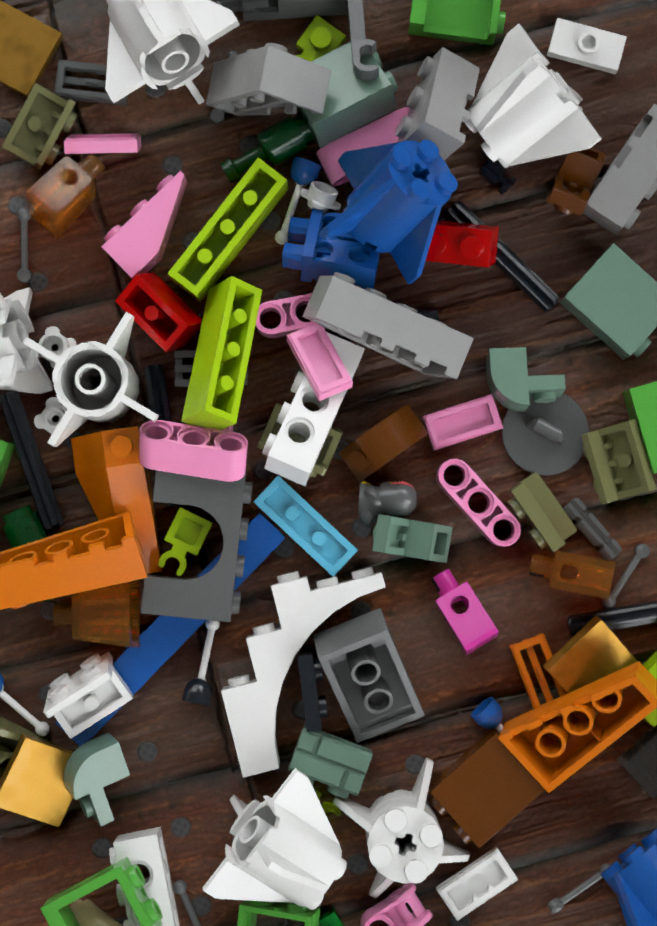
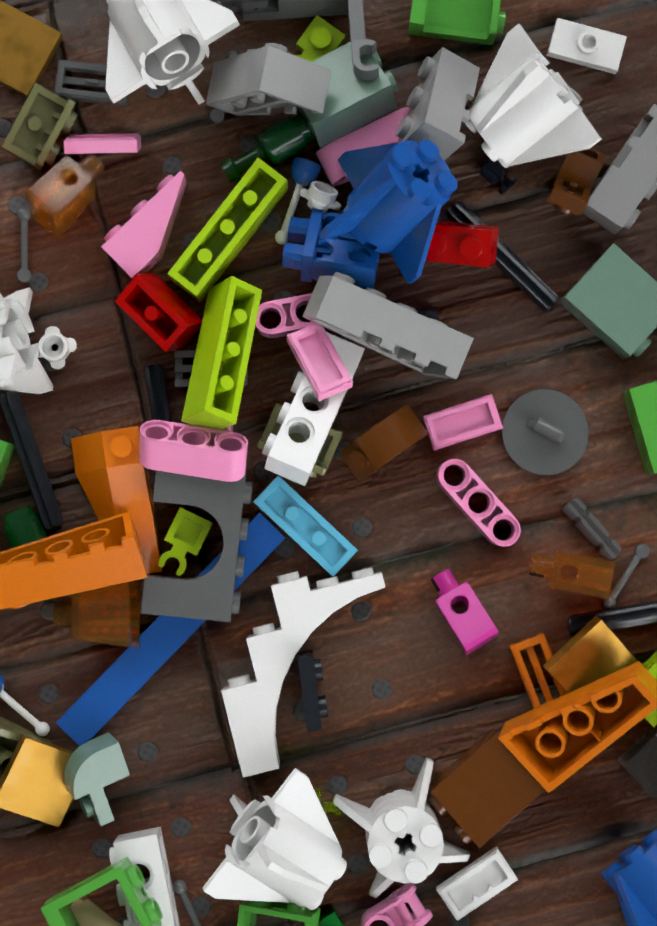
white brick [23,312,159,447] -> none
white plate [34,397,67,435] -> none
white bracket [44,652,133,739] -> none
hinge [182,620,220,706] -> none
sand green brick [288,724,373,798] -> none
dark grey slope [313,608,425,743] -> none
dark grey animal [359,481,417,525] -> none
sand green brick [372,514,453,563] -> none
blue hinge [471,697,503,732] -> none
sand green brick [486,347,566,412] -> none
olive bracket [506,472,577,552] -> none
dark grey hinge [548,863,611,914] -> none
olive bracket [582,419,657,504] -> none

